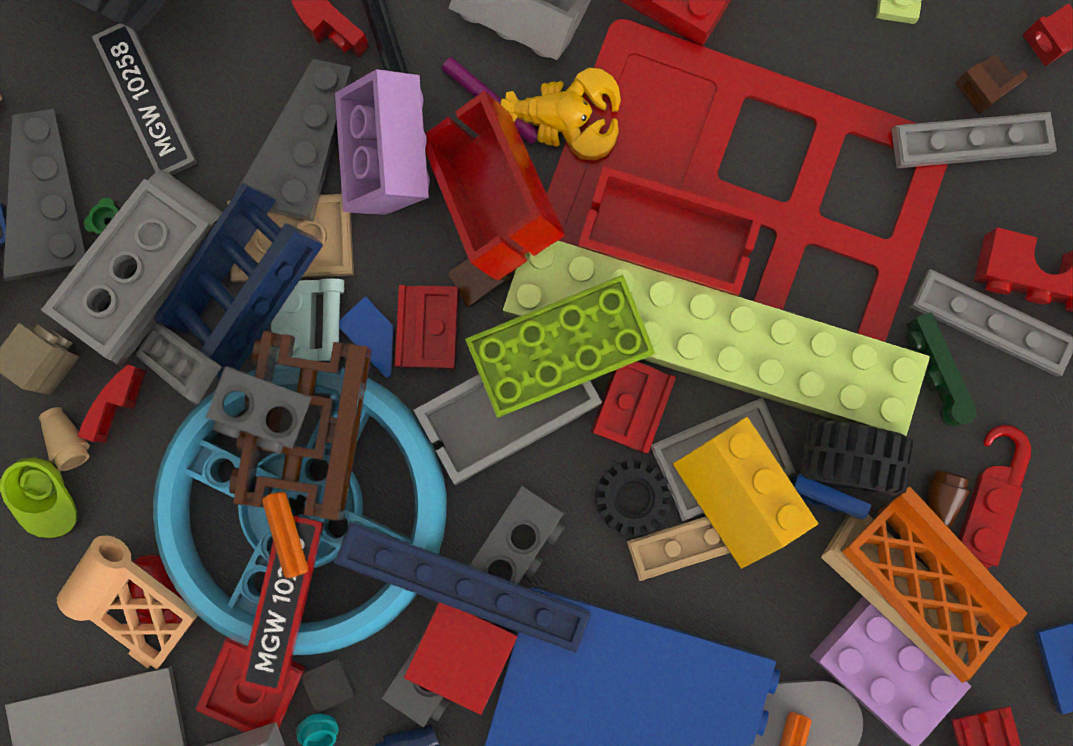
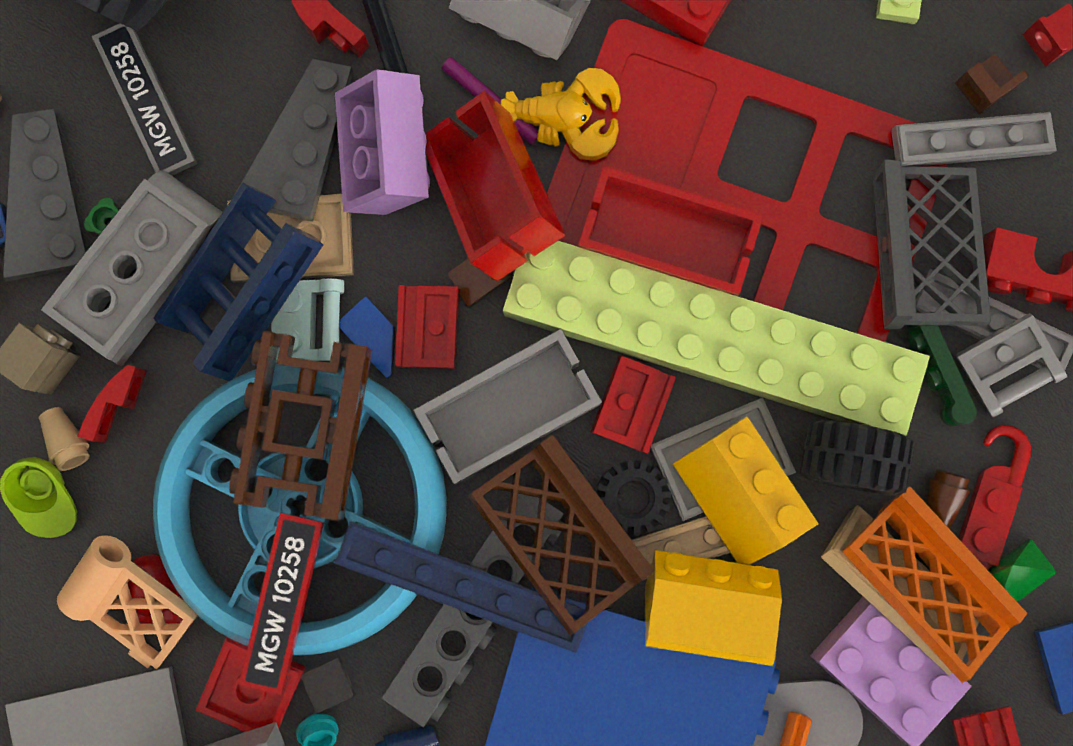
light grey tile [136,323,222,404] -> none
dark grey brick [206,366,311,454] -> none
orange axle [262,492,308,578] -> none
red tile [404,602,518,715] -> none
lime tile [465,275,656,418] -> none
blue tile [790,475,871,520] -> none
none -> reddish brown fence [468,435,654,635]
none -> yellow slope [645,550,782,666]
none -> dark grey fence [873,160,991,329]
none -> light grey plate [955,313,1067,418]
none -> green slope [988,539,1057,602]

